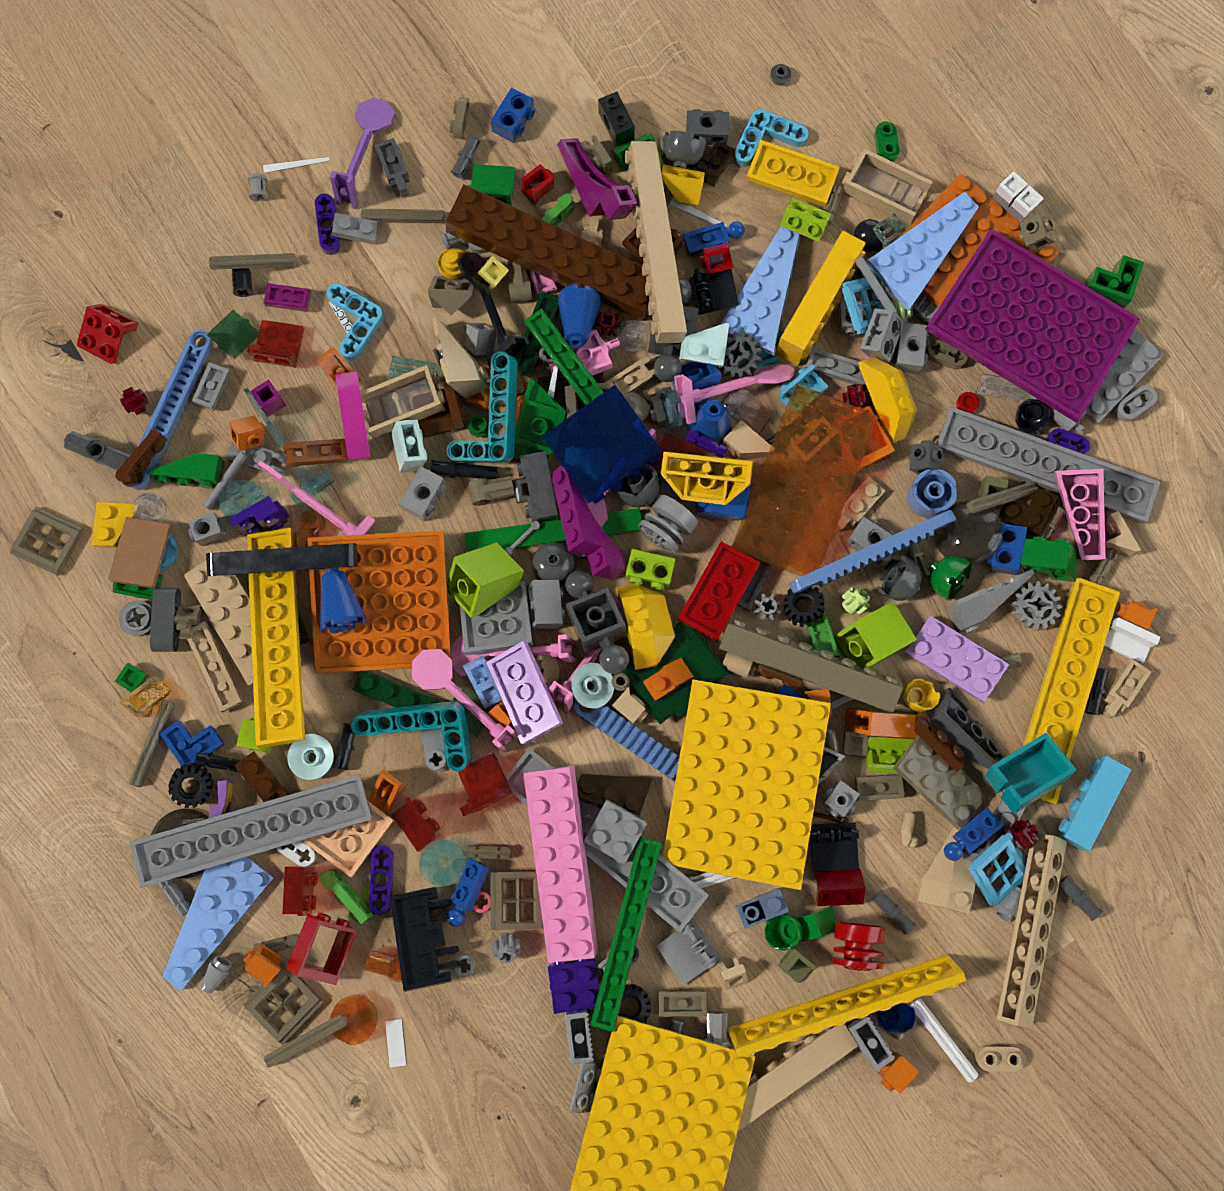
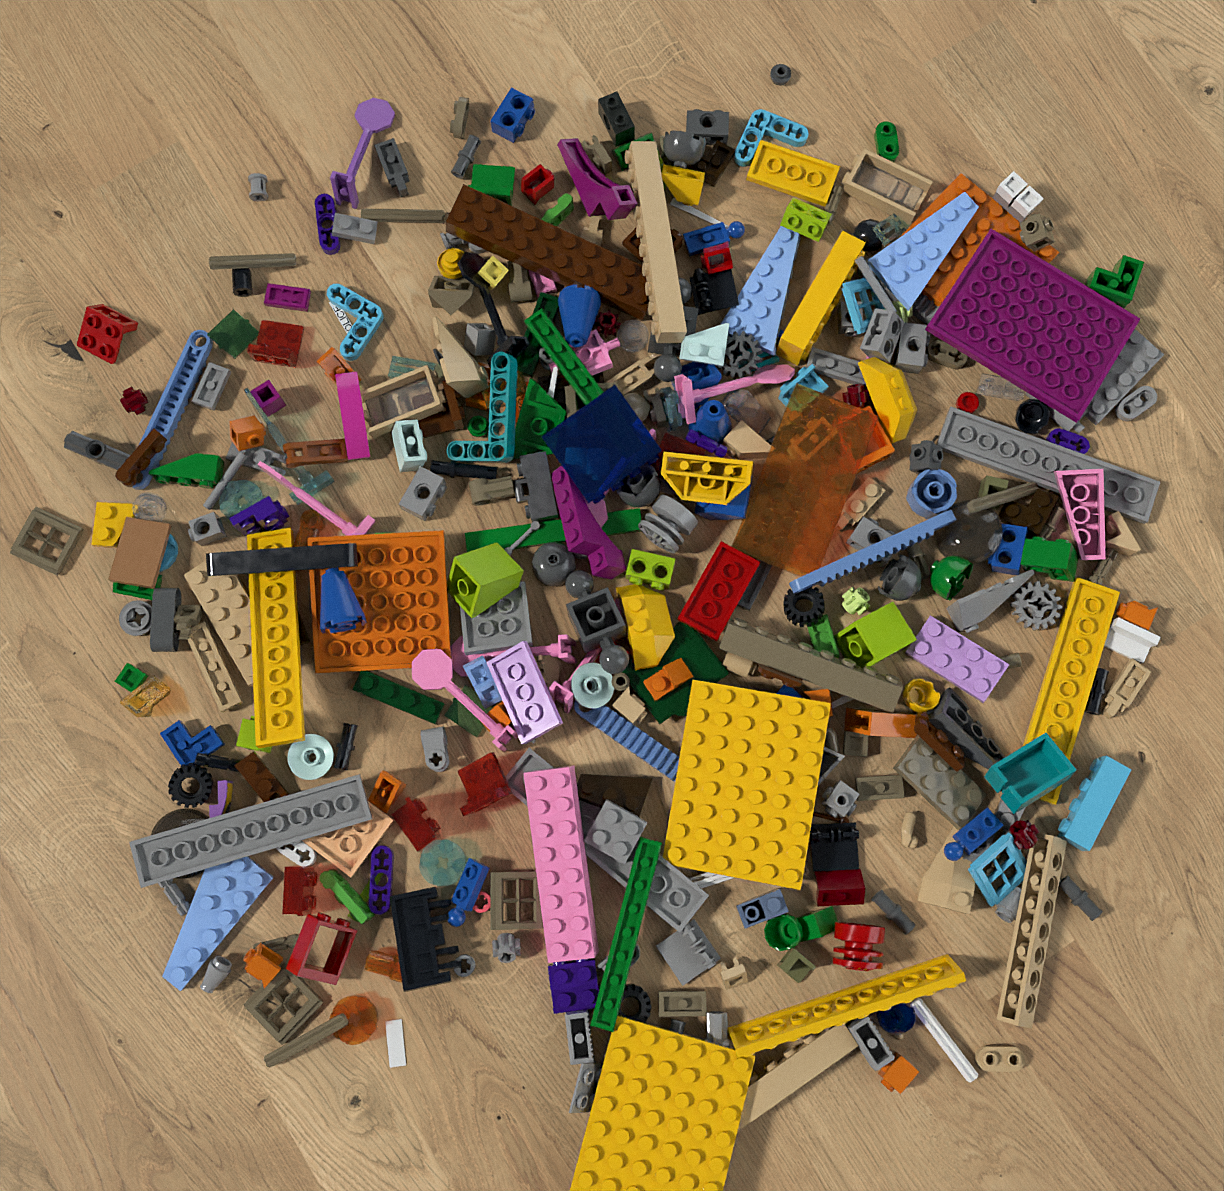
dark tan axle [129,699,175,787] -> none
white sticker [263,157,330,173] -> none
teal beam [351,701,472,772] -> none
dark tan axle [466,845,511,859] -> none
light grey brick [527,580,565,630] -> none
light grey gear [754,594,781,622] -> none
lime bracket [866,736,914,774] -> none

